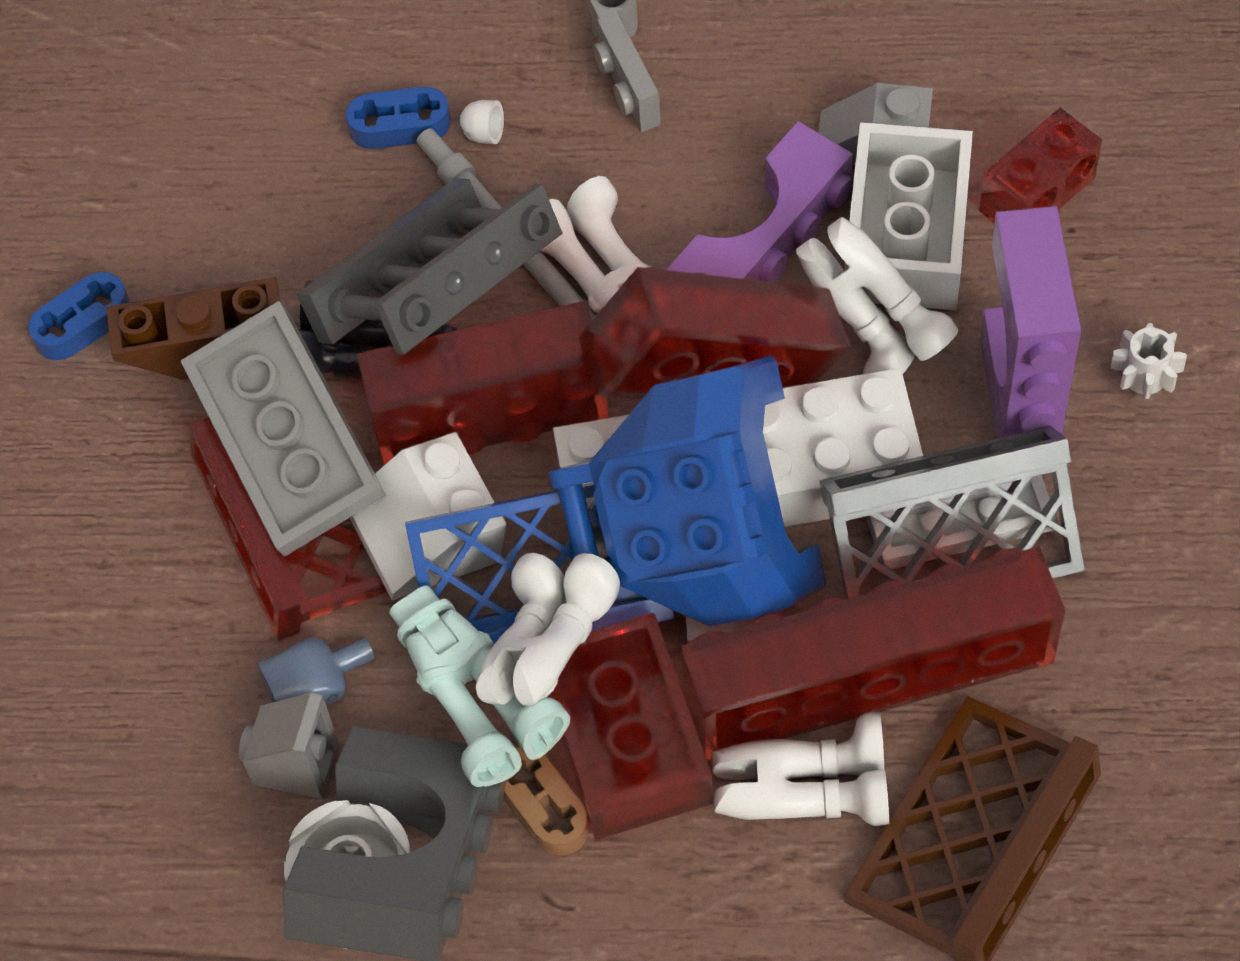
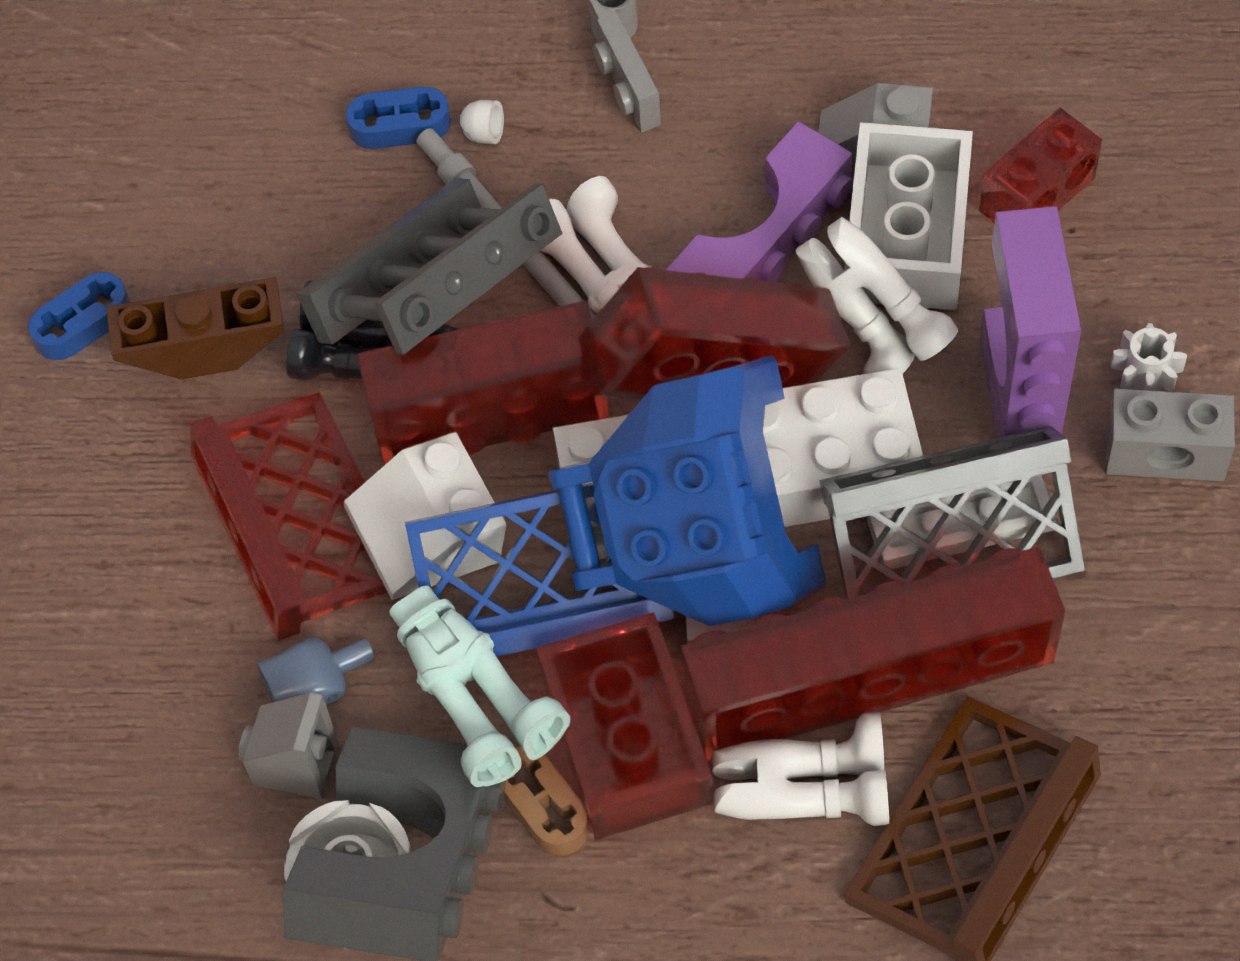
light grey plate [181,301,386,556] -> none
white piece [476,553,620,706] -> none
none -> light grey brick [1106,389,1235,481]

